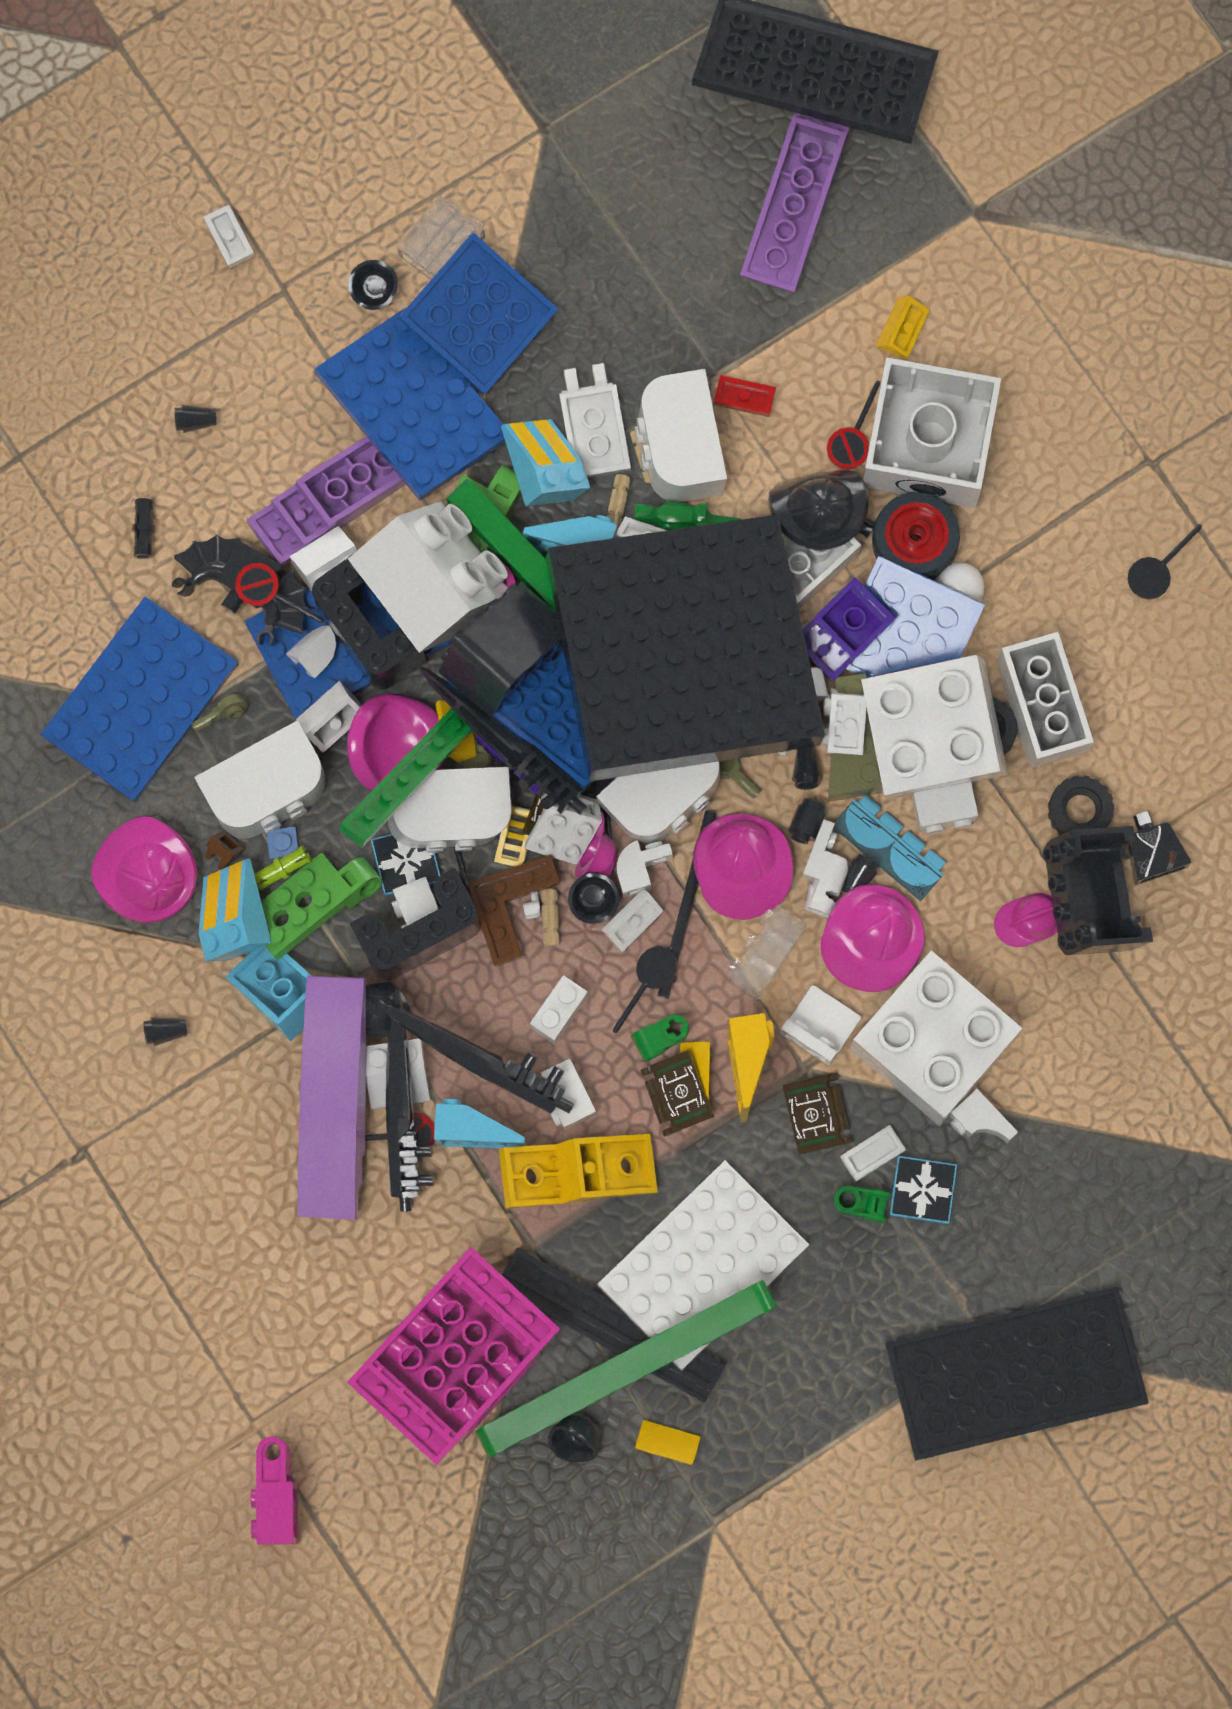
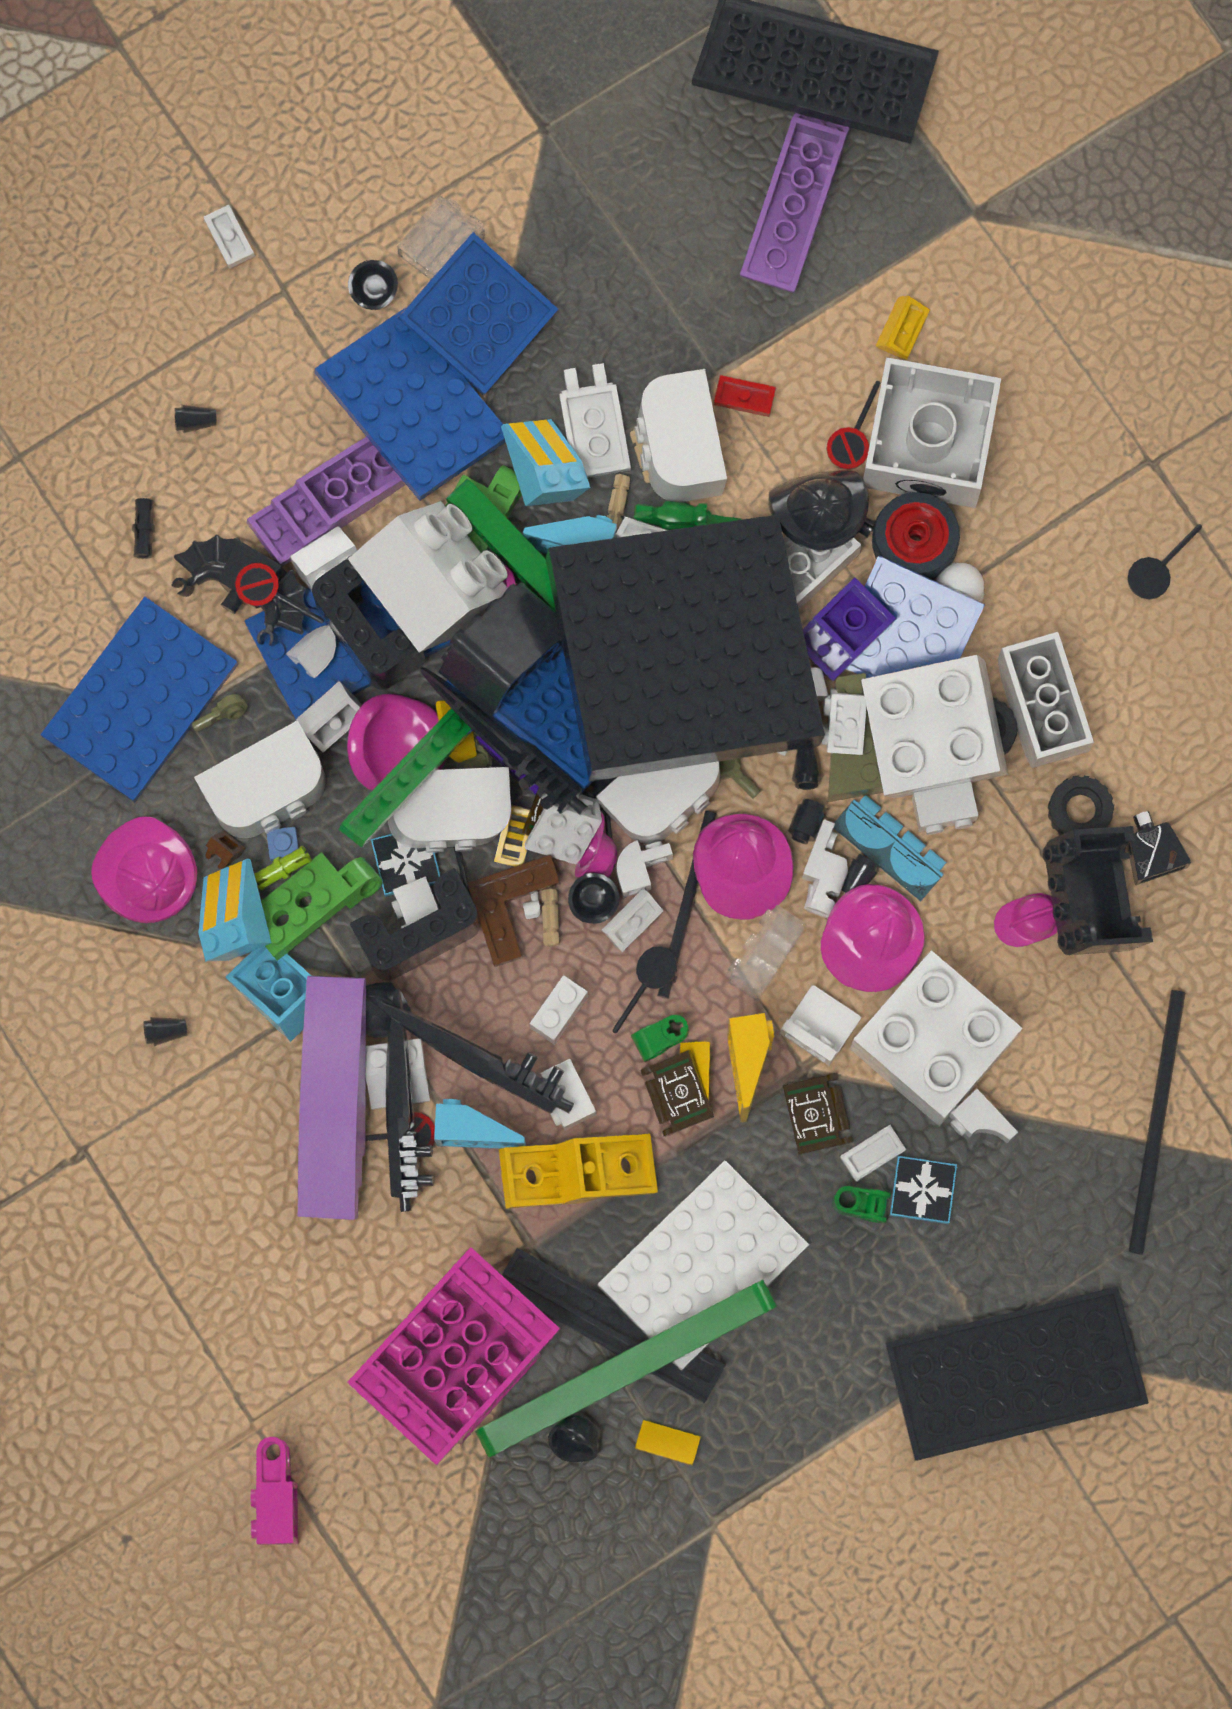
none -> black piece [1128,990,1186,1255]

